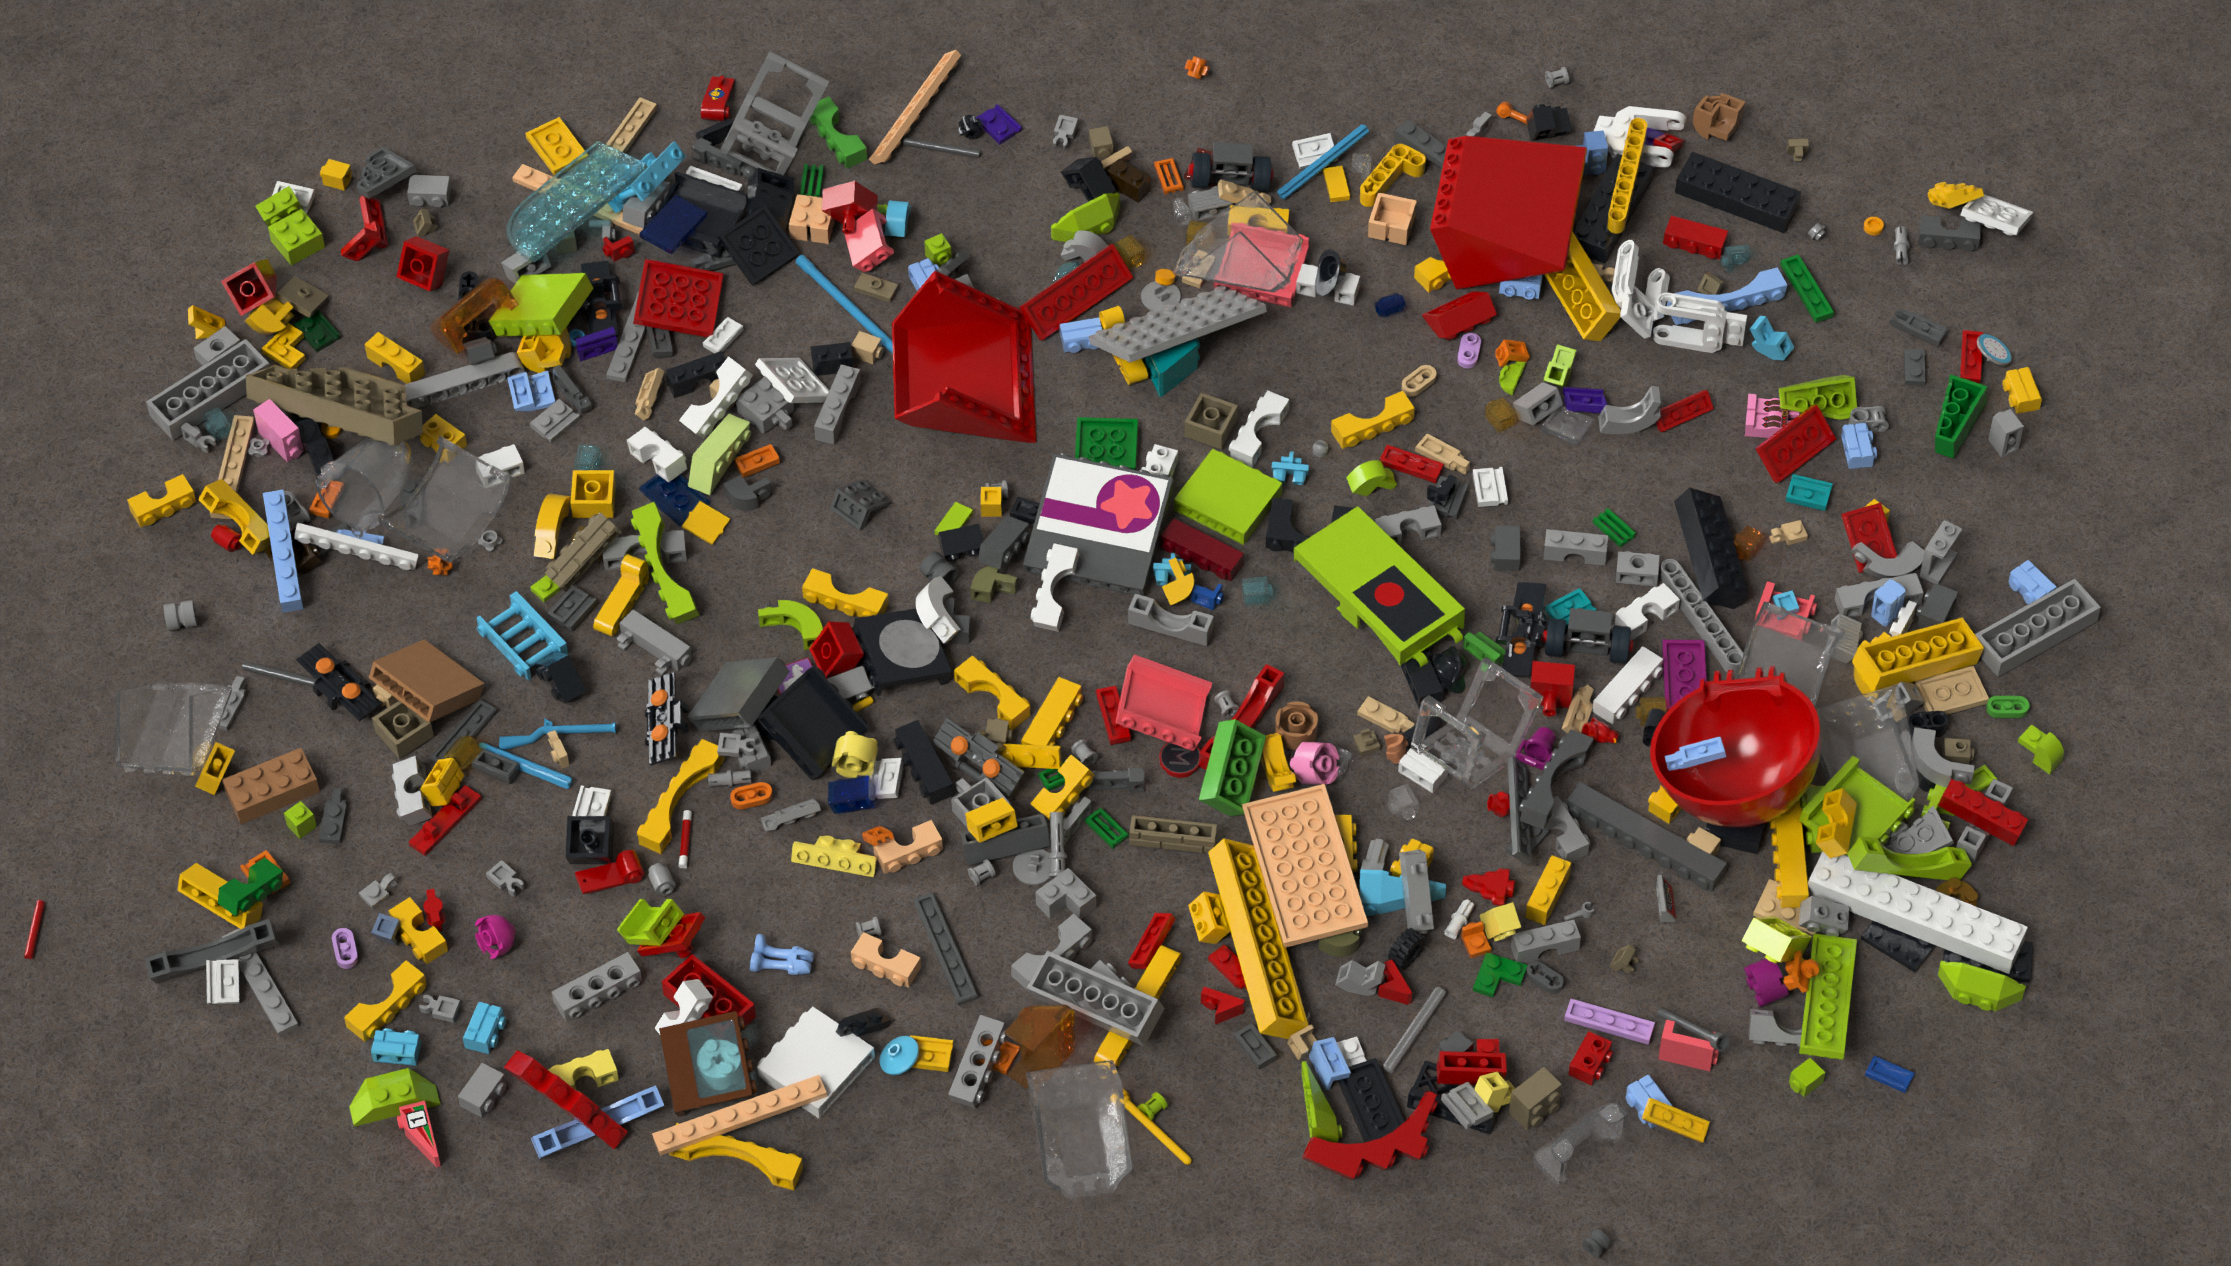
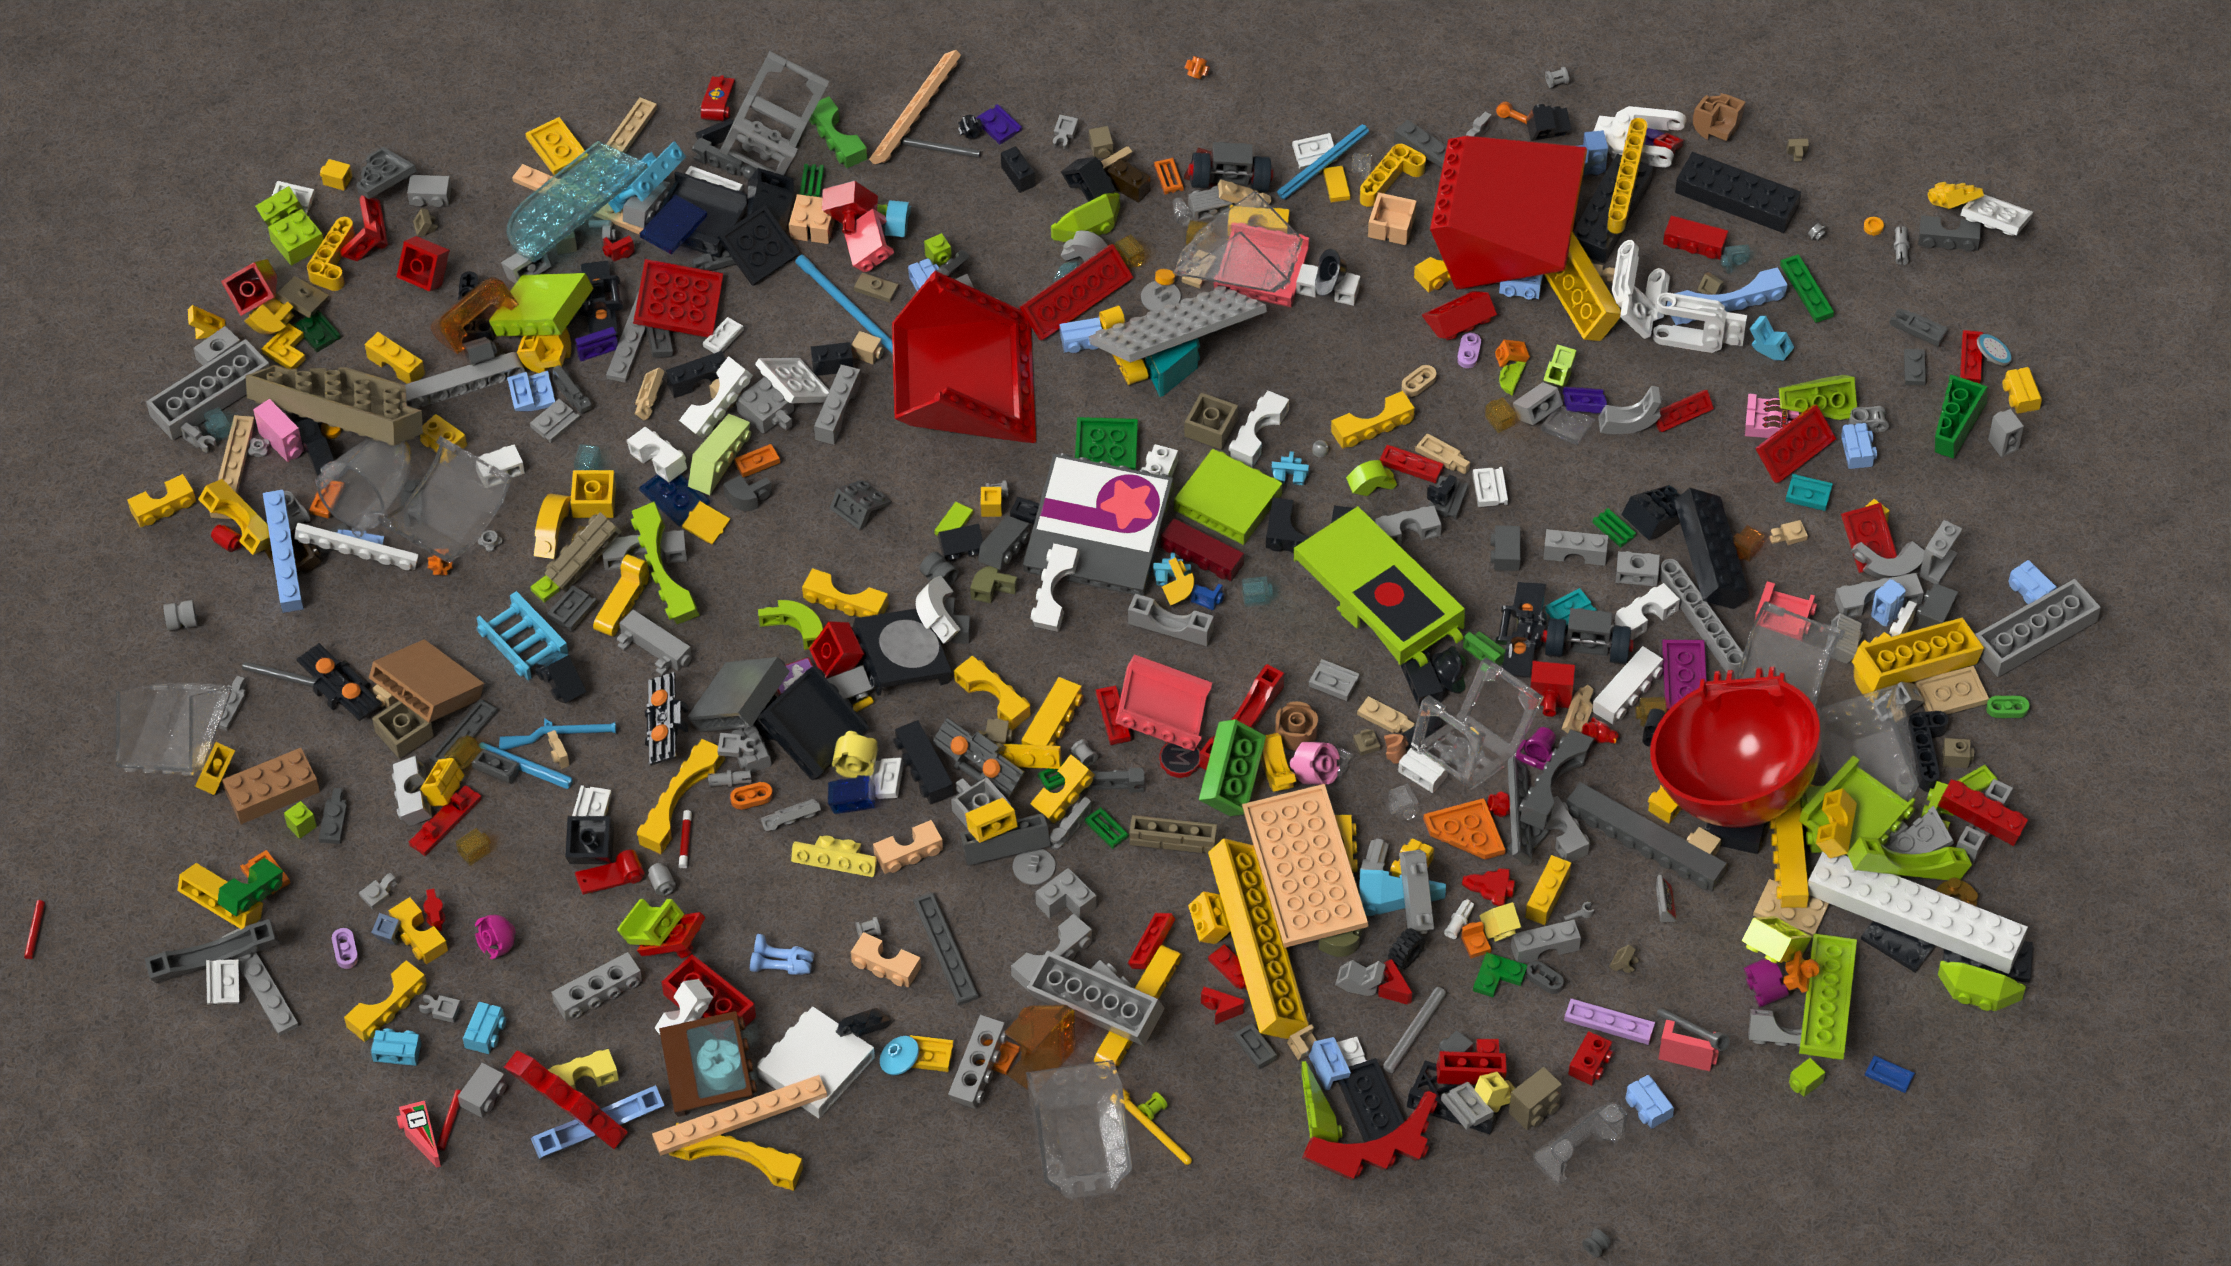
lime wedge [349,1068,440,1127] -> none
light grey plate [486,860,524,897] -> none
dark azure hinge [569,329,585,347] -> none
orange tile [862,826,894,846] -> none
light grey bush [967,859,996,886] -> none
light grey pin [1048,812,1067,878] -> none
light grey bush [1214,690,1239,718] -> none
clear blue brick [1374,292,1406,317] -> none
yellow tile [1642,1098,1710,1143] -> none
light blue hinge [1665,736,1726,771] -> none
medium azure plate [1772,590,1799,617] -> none
light grey brick [1799,896,1849,937] -> none
light grey arch [1911,727,1974,787] -> none
lime brick [2018,725,2064,774] -> none
none -> yellow beam [307,217,355,291]
none -> red bar [436,1090,461,1151]
none -> clear yellow brick [455,828,491,866]
none -> black brick [1001,146,1036,193]
none -> light grey plate [1309,659,1360,701]
none -> orange plate [1423,798,1505,859]
none -> black slope [1621,485,1680,540]

